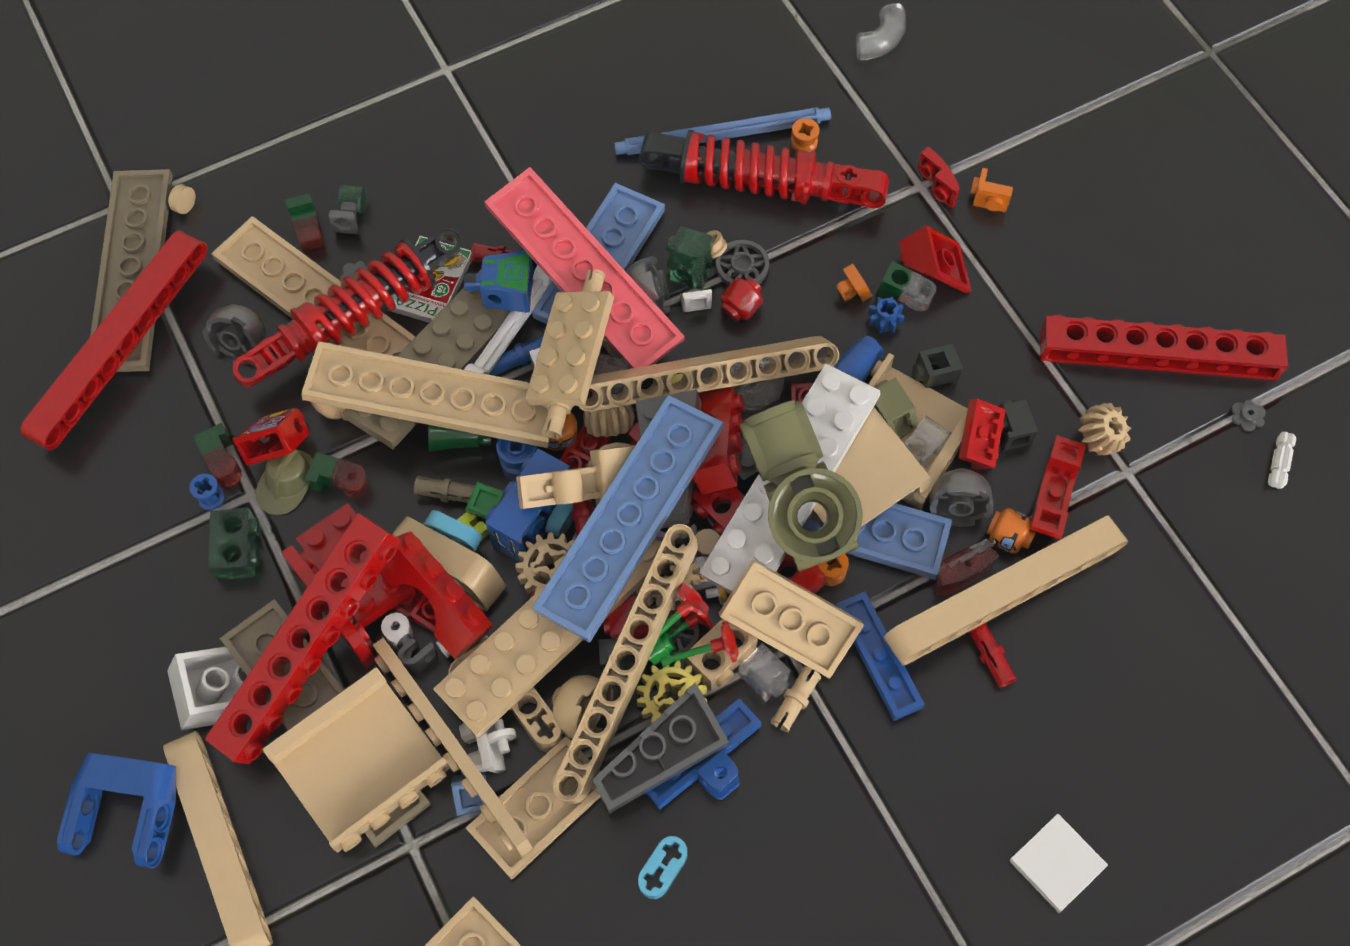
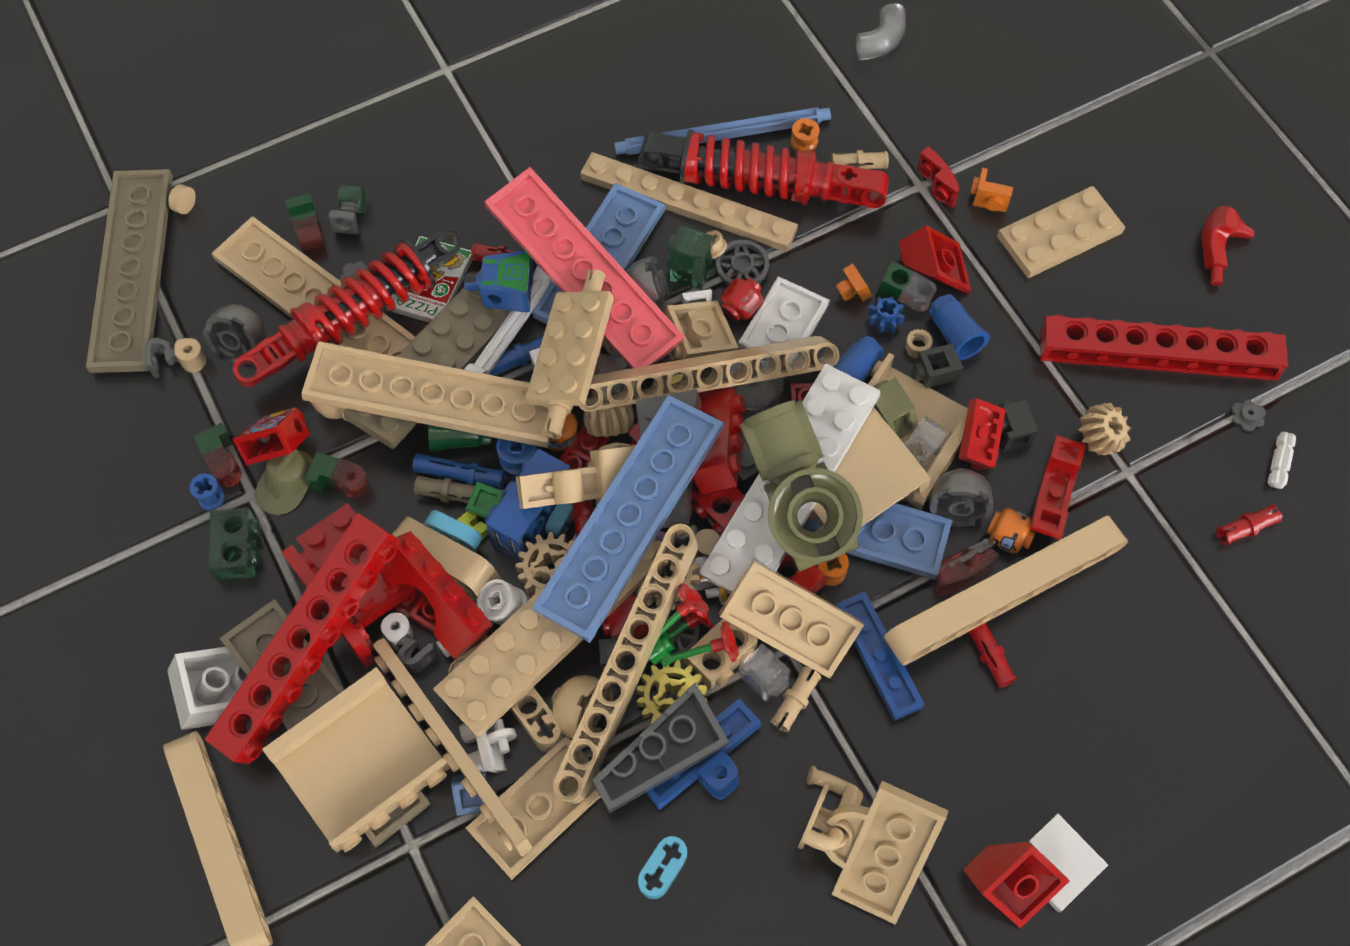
red beam [20,230,208,450] -> none
blue connector [57,753,176,868] -> none
none -> leg [145,338,207,378]
none -> blue pin [412,453,506,490]
none -> white wheel [477,579,533,626]
none -> tan plate [580,152,798,252]
none -> tan plate [663,300,739,361]
none -> white tile [738,276,830,363]
none -> tan plate [798,765,948,925]
none -> tan pin [831,150,889,169]
none -> tan axle [905,329,933,358]
none -> blue plant [929,294,990,361]
none -> red slope [963,842,1070,928]
none -> tan plate [997,186,1125,278]
none -> red animal [1202,206,1254,286]
none -> red pin [1216,504,1282,546]

